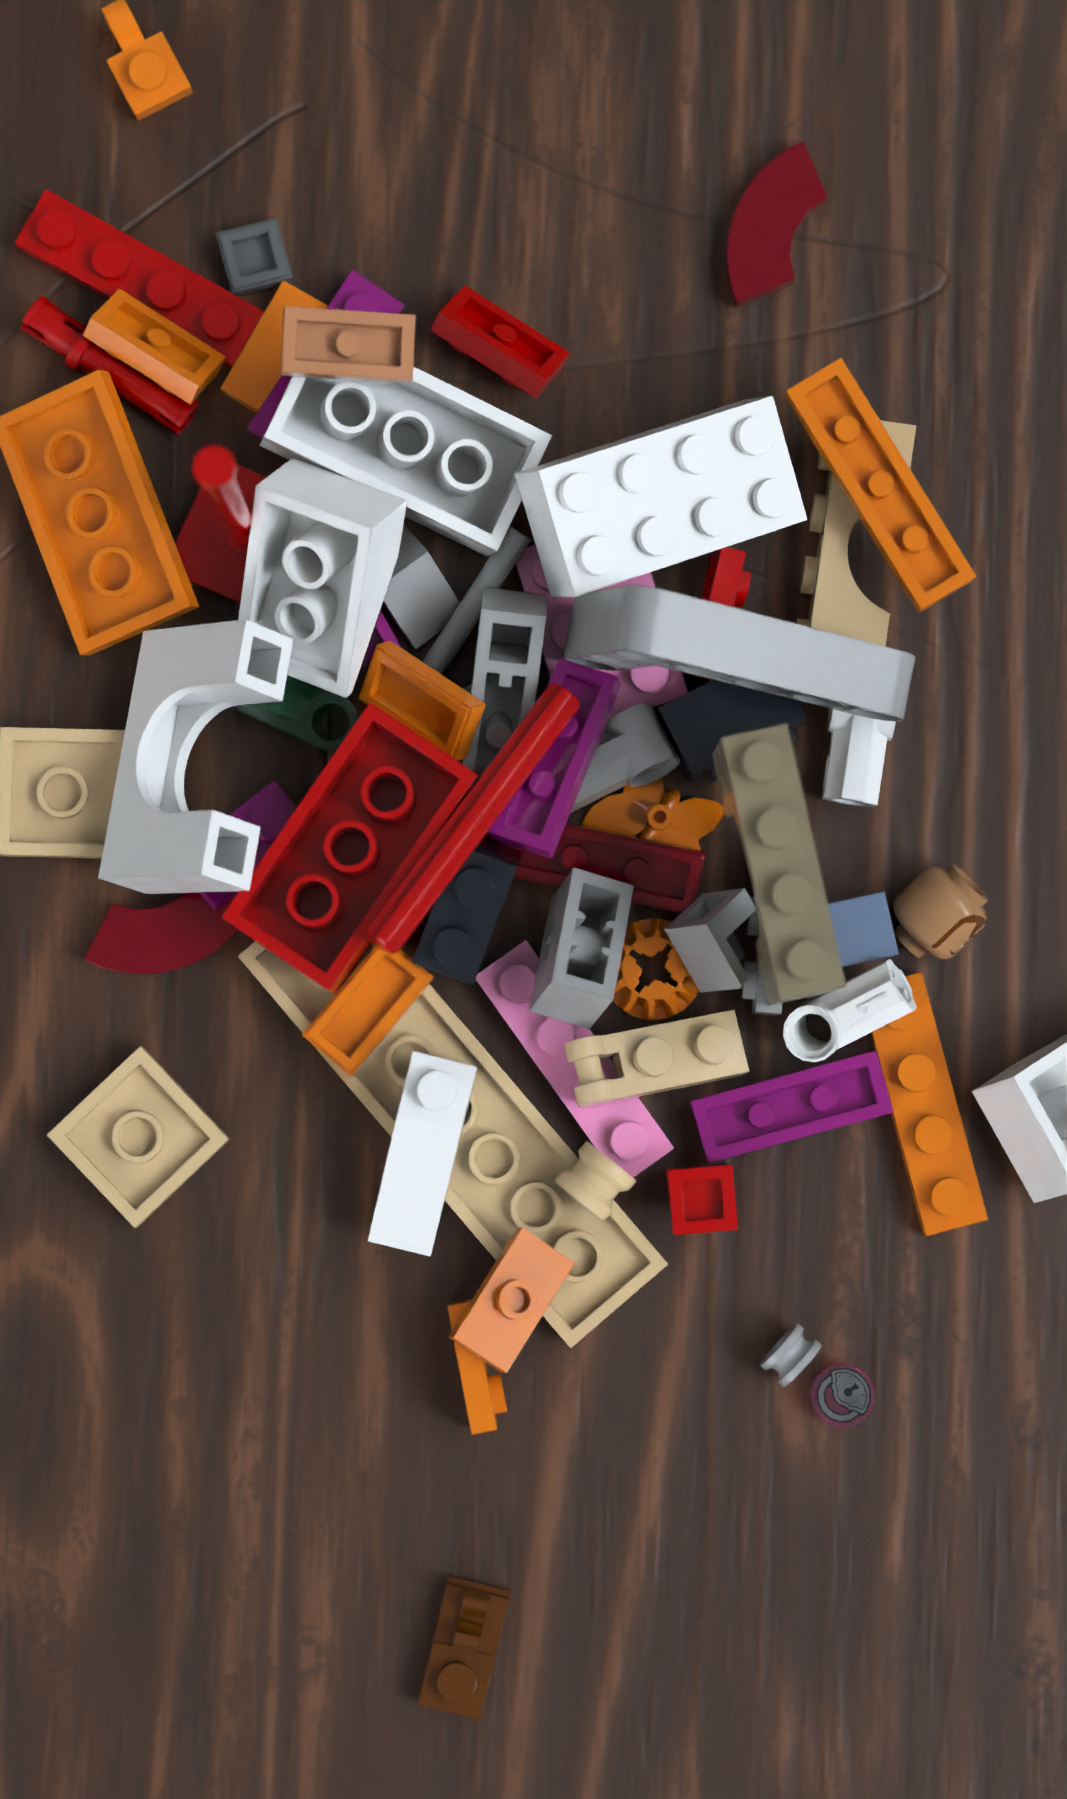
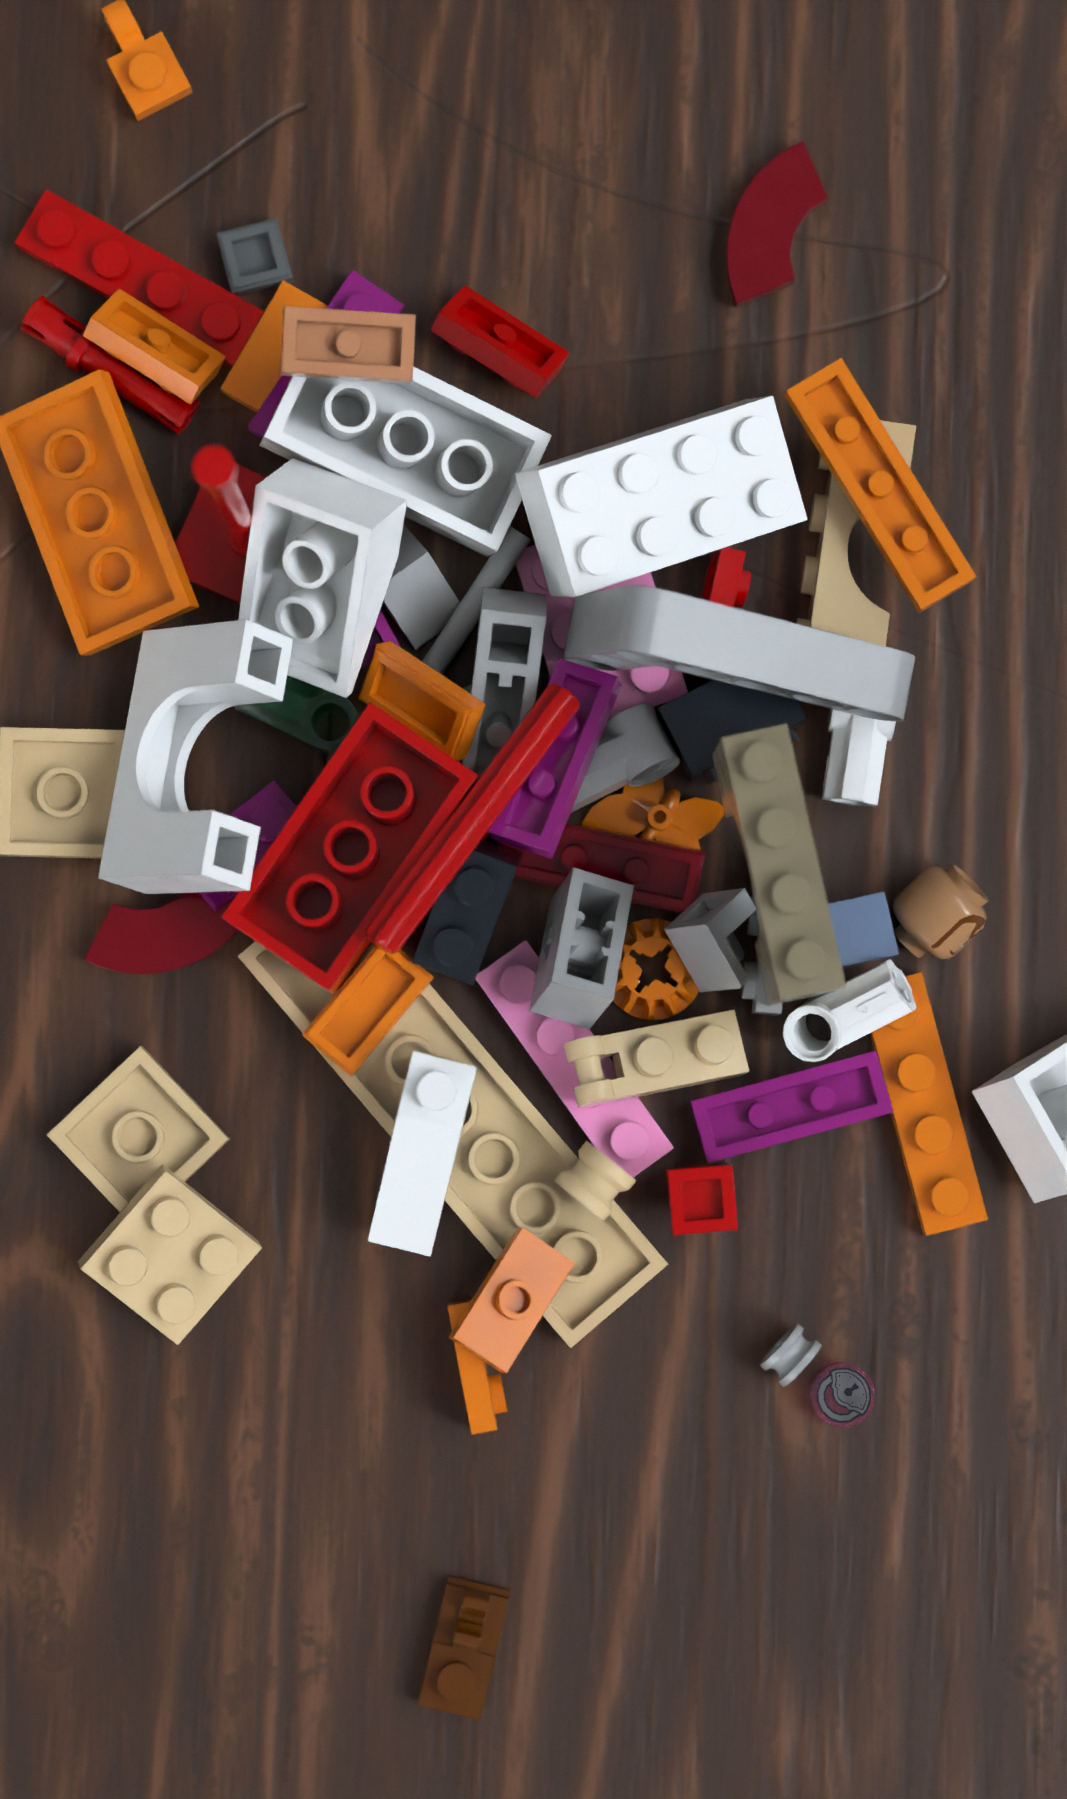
none -> tan plate [78,1164,262,1345]

